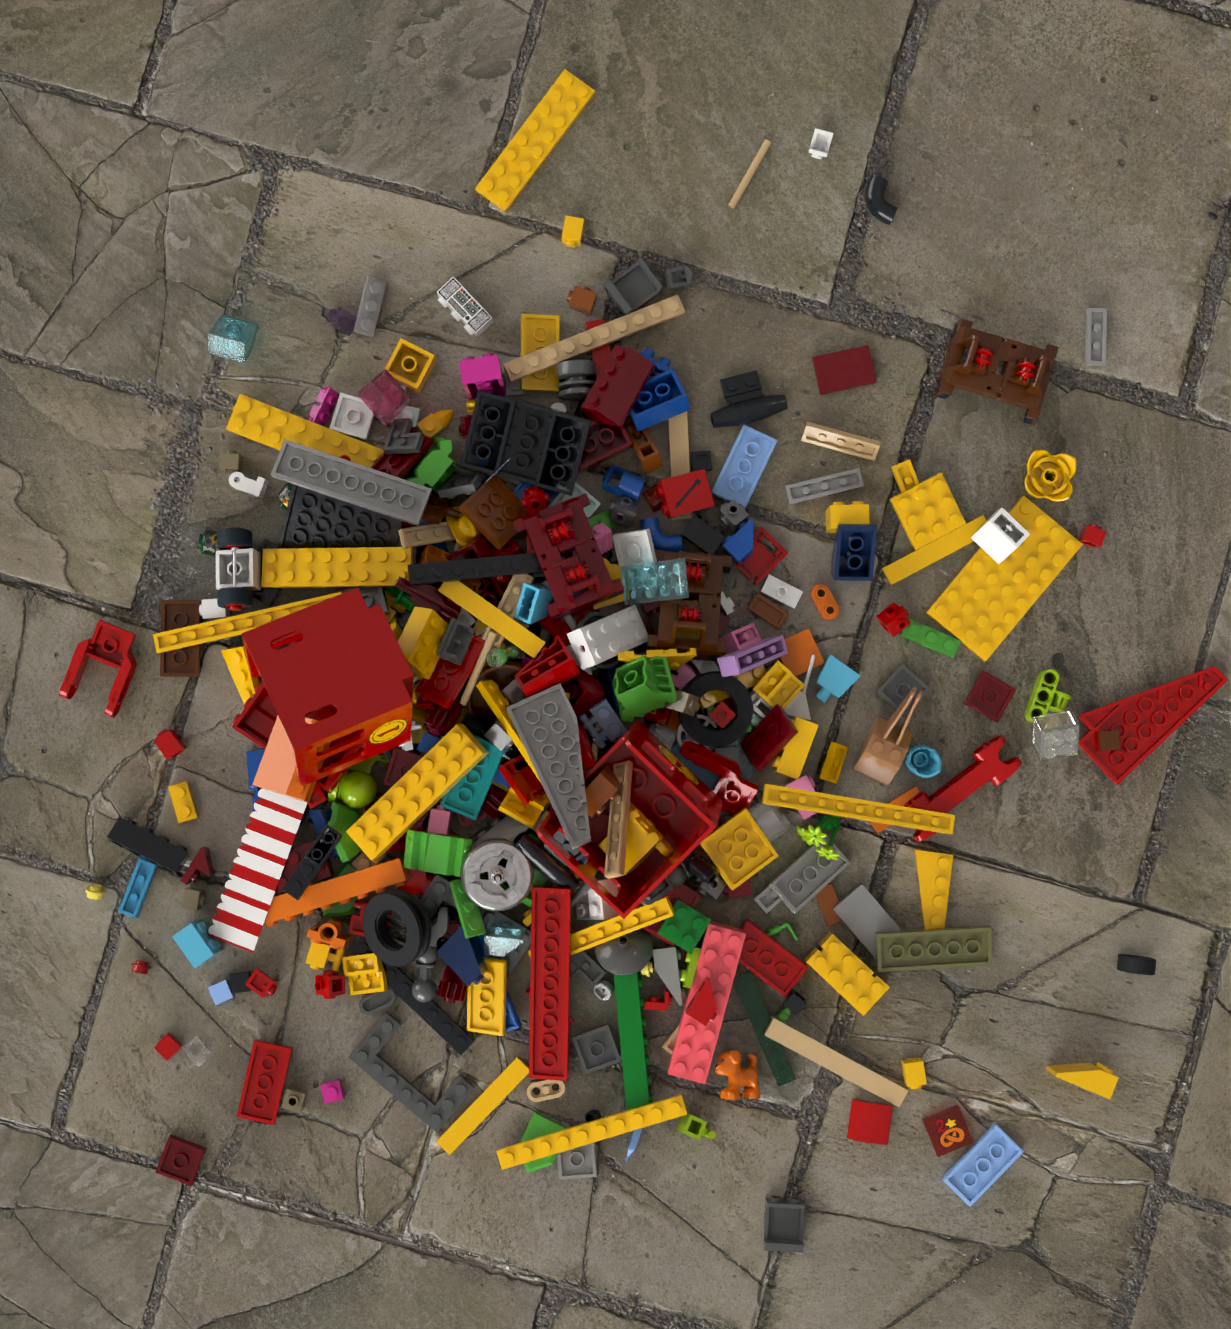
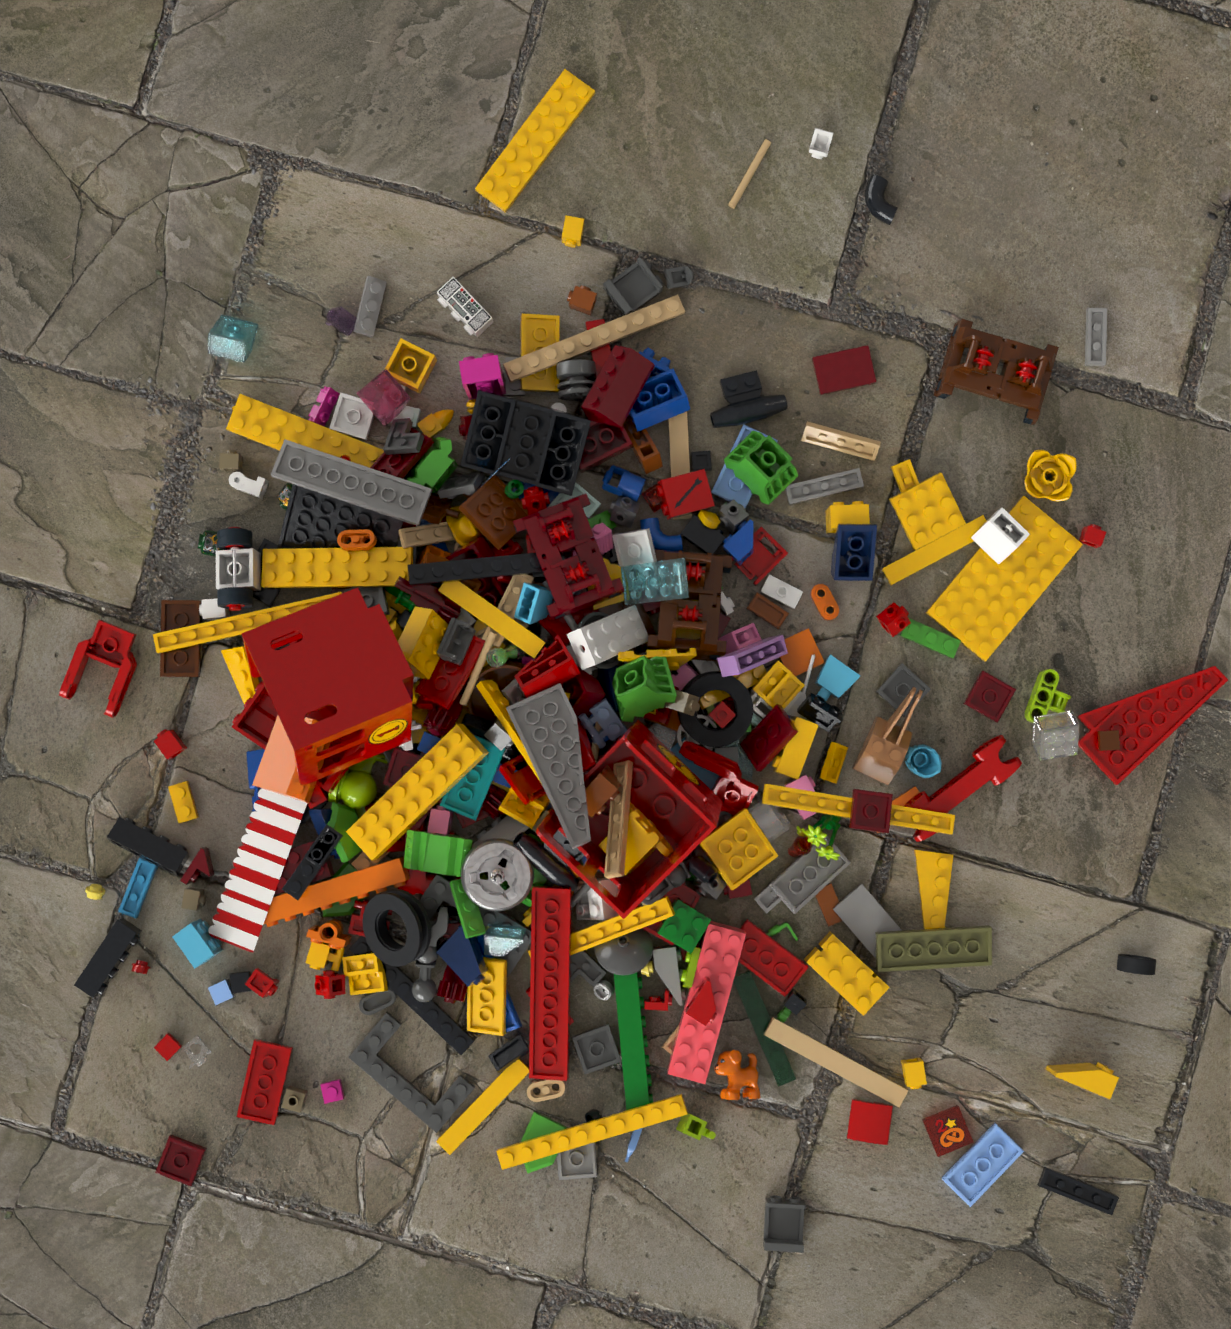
none -> black brick [74,918,142,998]
none -> orange plate [337,529,377,551]
none -> black tile [488,1033,529,1073]
none -> green bush [504,480,524,499]
none -> yellow tile [698,510,720,529]
none -> bright green slope [724,431,798,505]
none -> clear red cone [788,836,812,857]
none -> black bracket [797,693,842,732]
none -> dark red tile [849,789,893,833]
none -> black plate [1037,1166,1119,1215]

